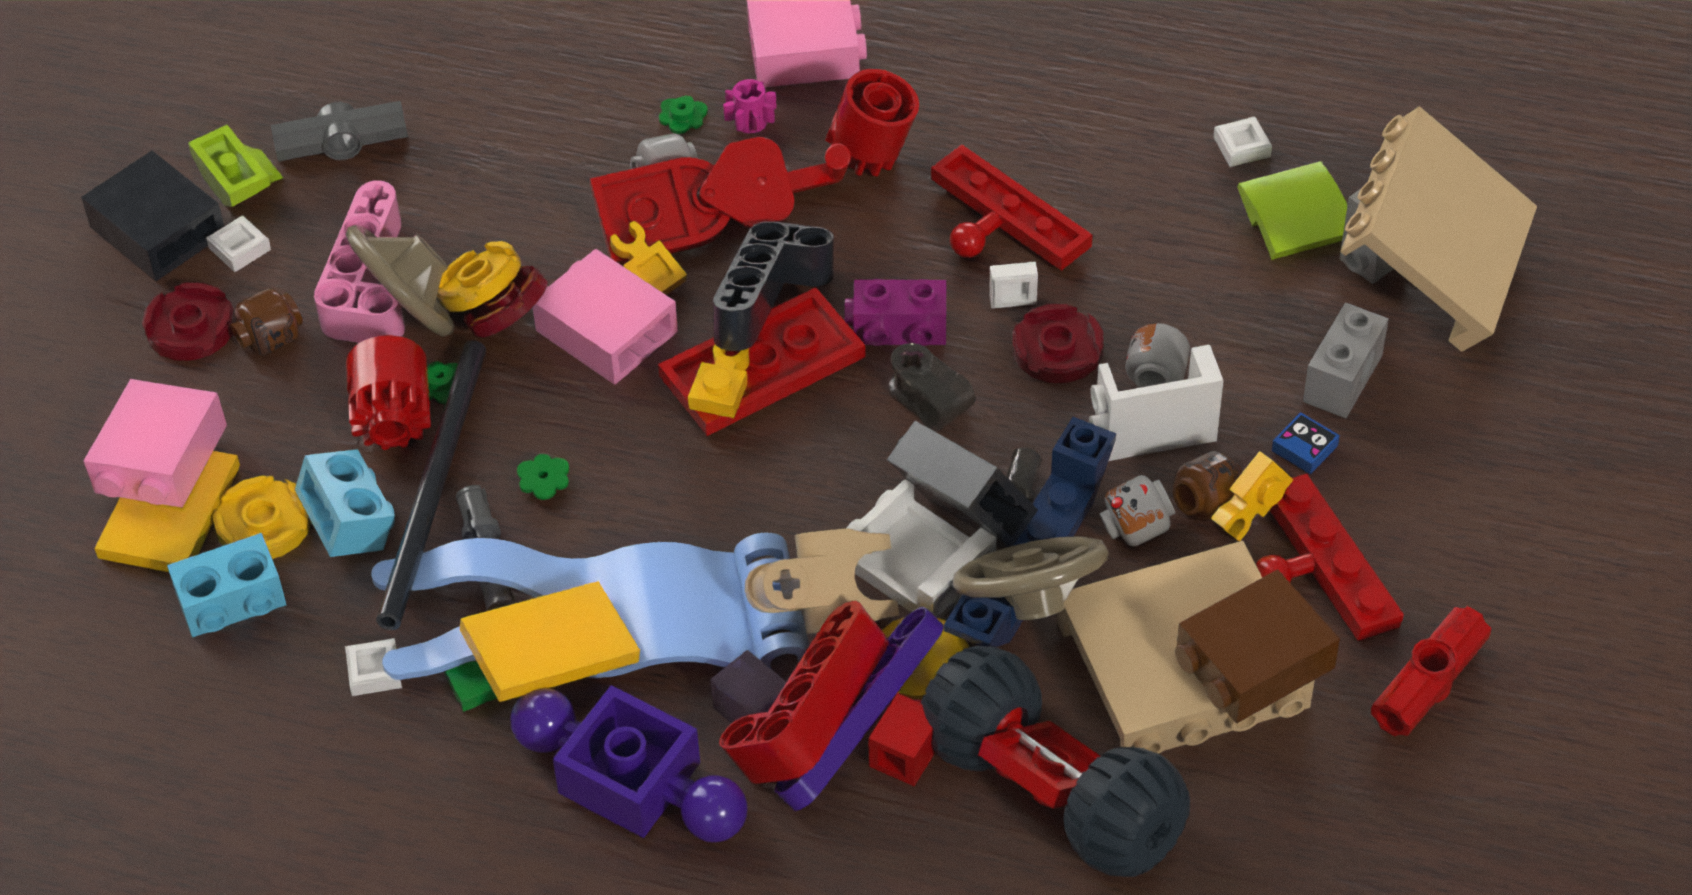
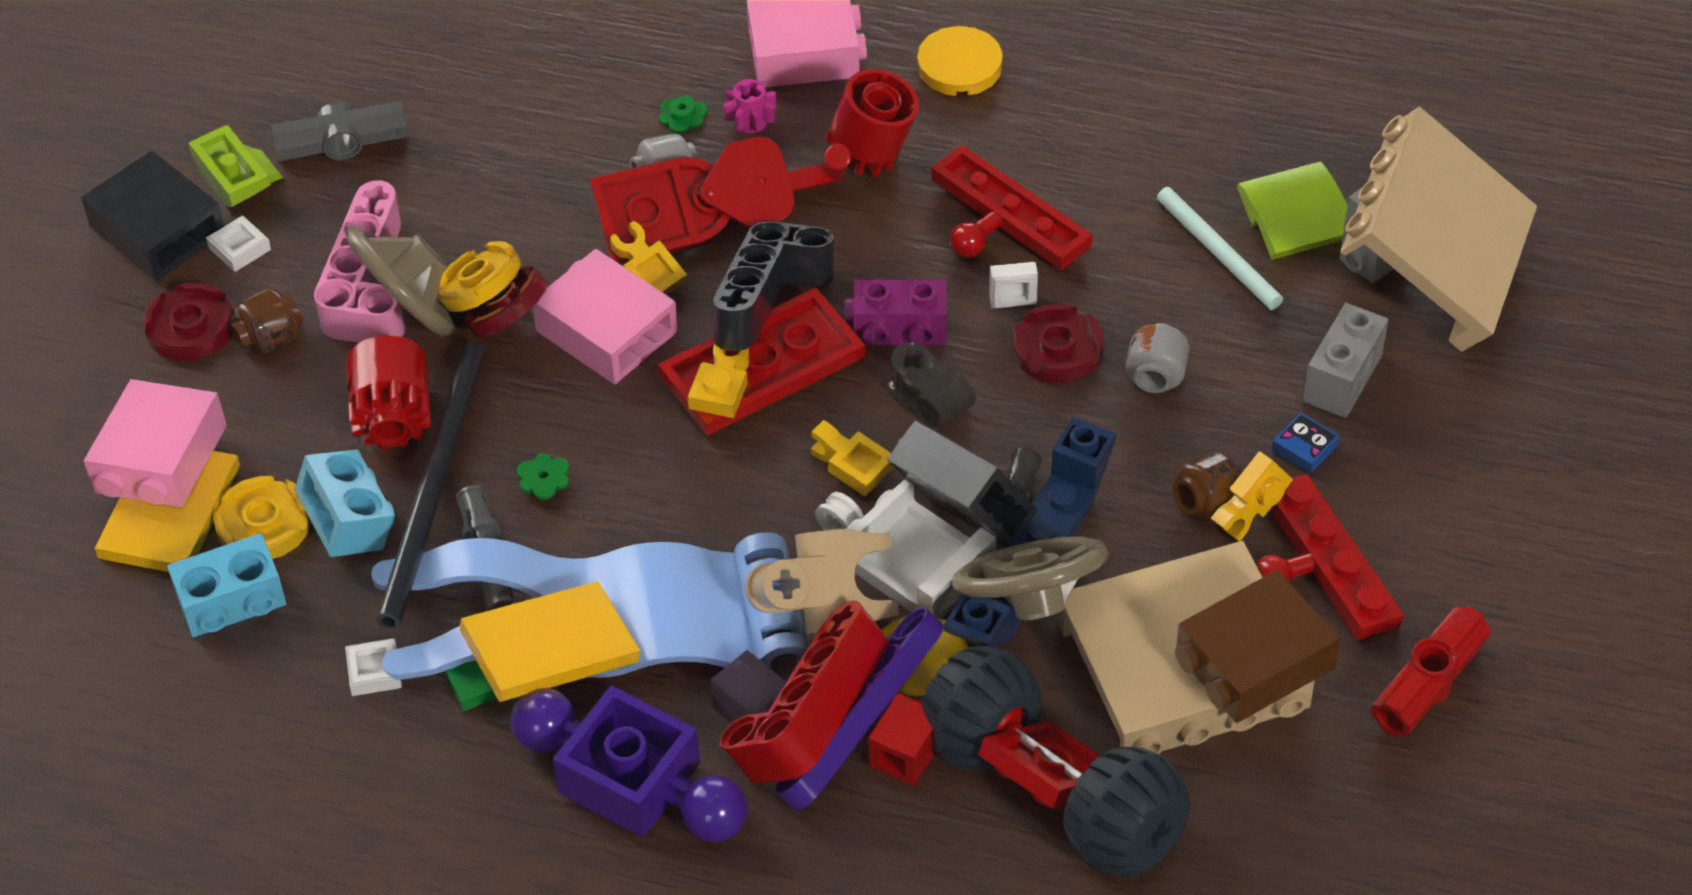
green plant [428,361,458,404] -> none
white panel [1089,345,1223,461] -> none
light grey head [1099,475,1175,546] -> none
white tile [1214,117,1272,167] -> none
none -> yellow plate [811,420,894,496]
none -> white bush [815,492,864,531]
none -> yellow tile [917,26,1003,96]
none -> light aqua bar [1157,187,1283,310]

